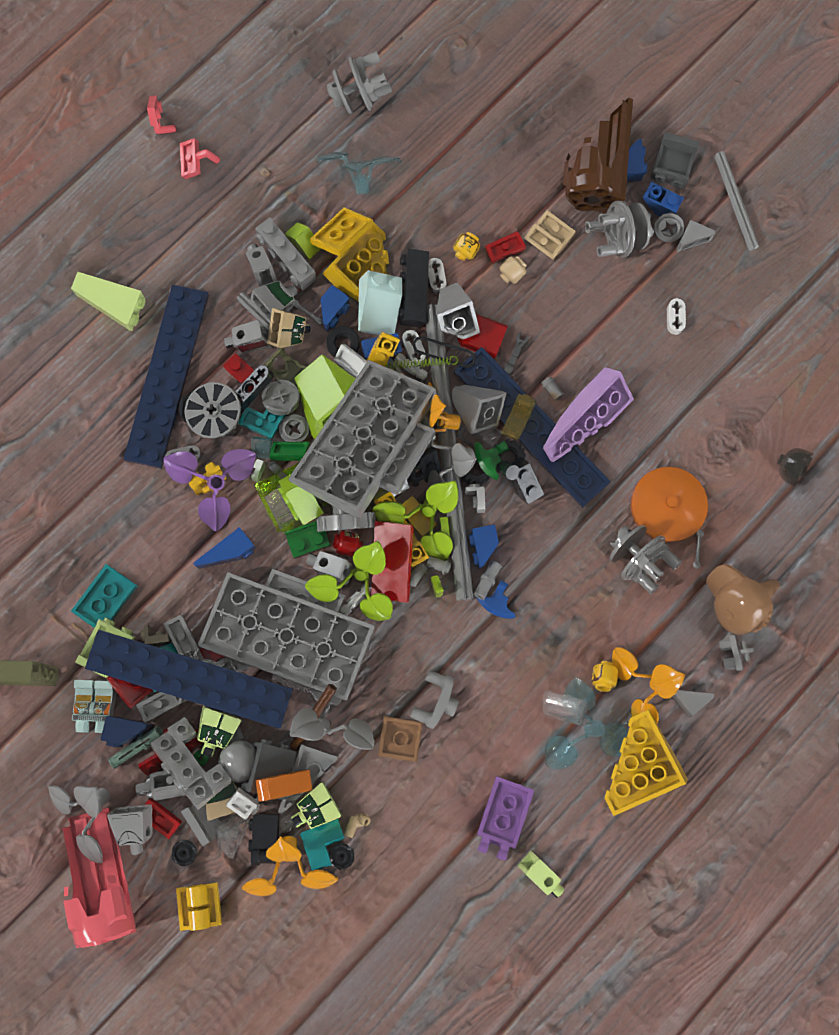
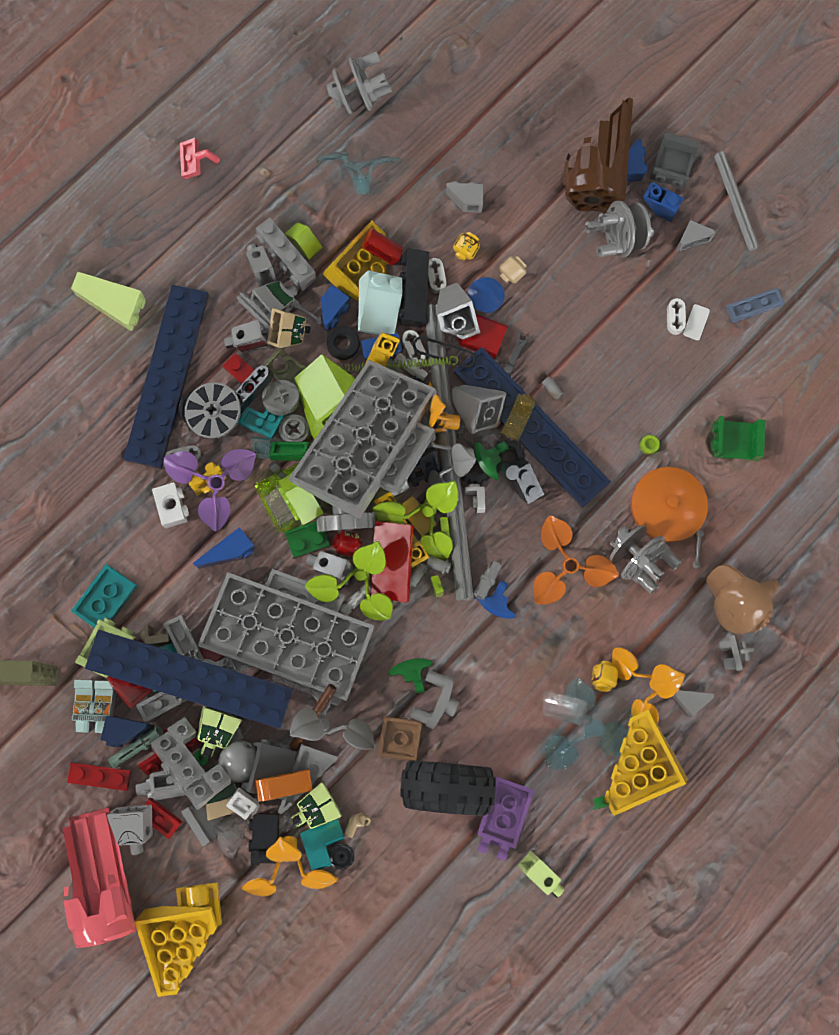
light grey plant [48,785,111,863] -> none
coral plate [147,95,177,134] -> none
black plate [172,840,197,866] -> none
white tile [251,459,266,482] -> none
yellow tile [310,207,373,257] -> none
white tile [334,344,367,378] -> none
blue slope [469,524,499,569] -> none
red plate [485,231,526,264] -> none
tan slope [524,210,576,260] -> none
lavender wedge [543,367,634,462] -> none
light grey gear [655,212,684,242] -> none
clear smoke cylinder [777,448,814,487] -> none
none -> red plate [67,762,132,791]
none -> yellow slope [135,906,218,997]
none -> white brick [152,482,189,528]
none -> red brick [361,228,403,266]
none -> green piece [388,659,432,693]
none -> black tyre [400,760,496,816]
none -> light grey slope [446,181,483,213]
none -> blue dish [468,277,505,313]
none -> orange plant [533,515,619,605]
none -> green piece [593,796,609,810]
none -> lime tile [640,435,660,455]
none -> white sticker [683,304,710,340]
none -> green panel [711,416,765,461]
none -> sand blue tile [725,287,785,324]

